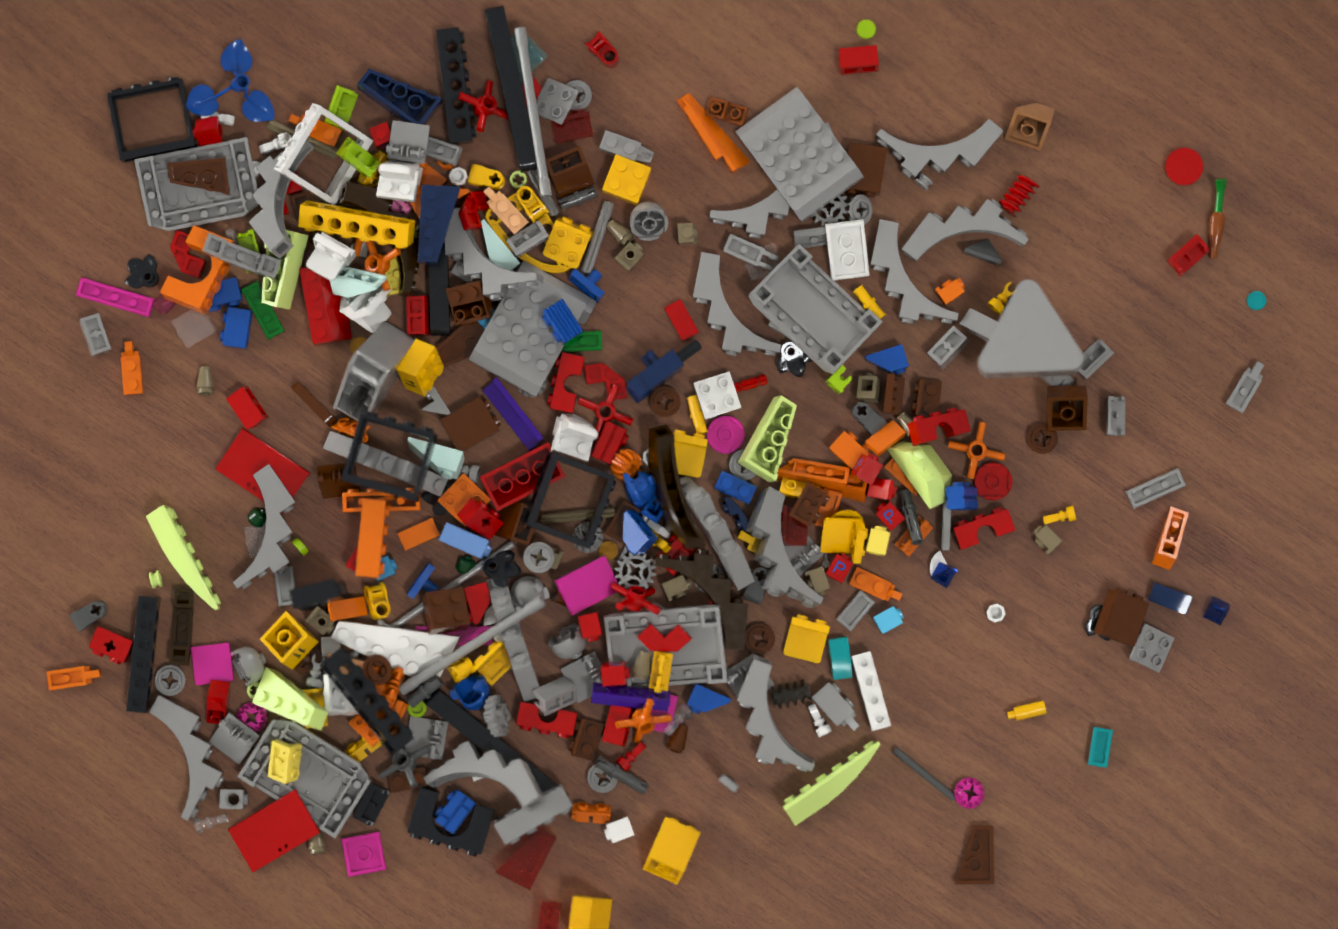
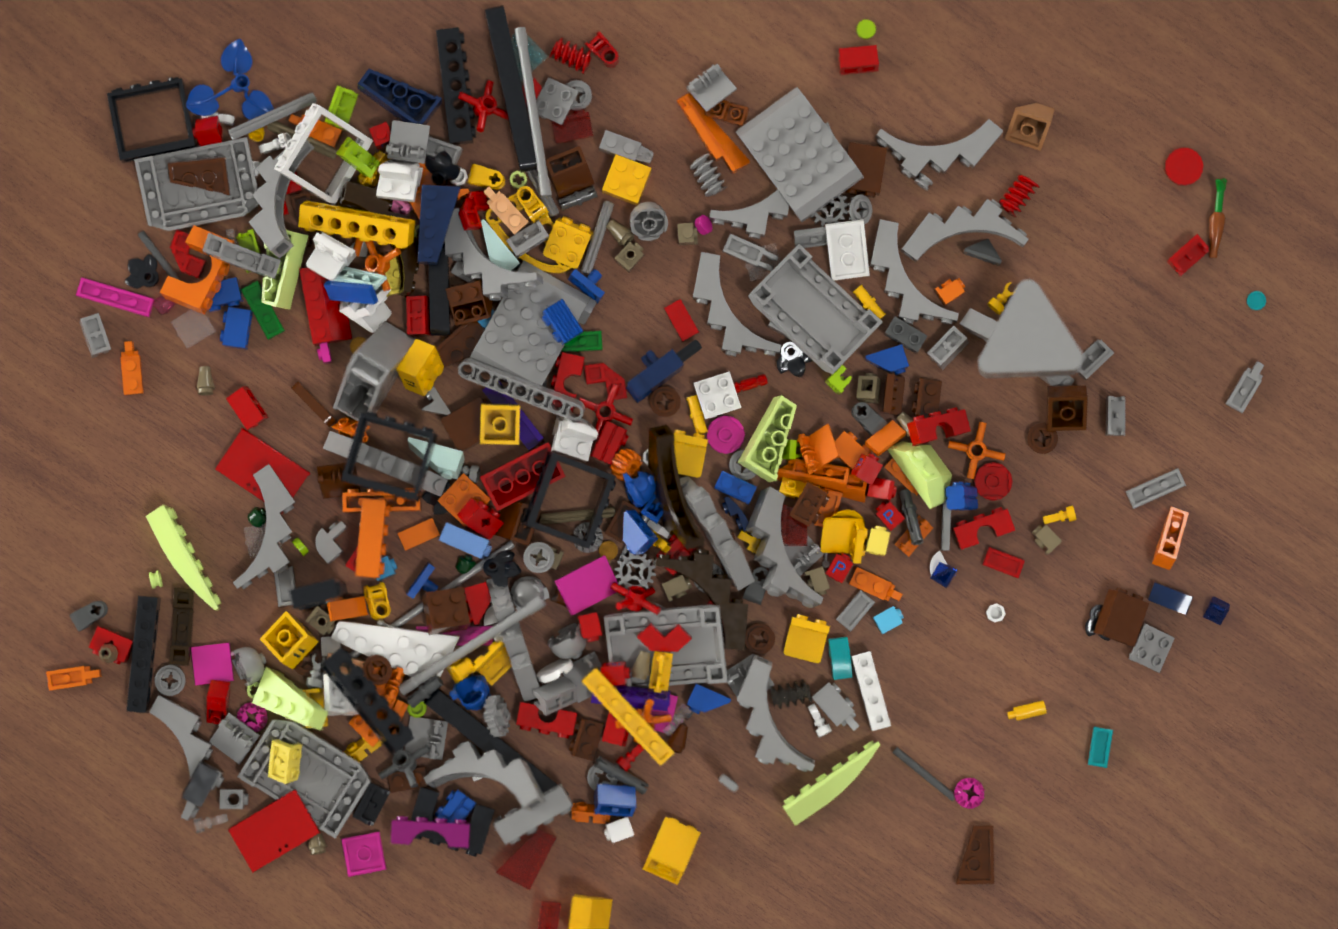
none -> dark tan cone [99,644,118,663]
none -> dark grey bar [138,231,182,281]
none -> black hinge [181,761,219,807]
none -> light grey axle [228,93,317,140]
none -> yellow hinge [248,127,265,142]
none -> light grey brick [315,521,348,564]
none -> dark pink plate [317,342,332,364]
none -> blue tile [324,281,378,305]
none -> magenta arch [391,816,471,848]
none -> black plate [425,151,460,186]
none -> light grey beam [458,358,585,421]
none -> yellow brick [480,403,520,445]
none -> white tile [536,659,574,683]
none -> red piece [549,37,592,74]
none -> yellow tile [581,667,675,766]
none -> blue brick [594,784,636,817]
none -> light grey hinge [687,64,737,112]
none -> light grey piece [690,153,727,197]
none -> dark pink tile [695,215,713,235]
none -> lime tile [782,440,801,460]
none -> orange hinge [797,424,840,475]
none -> dark grey brick [884,317,927,354]
none -> red tile [982,547,1025,579]

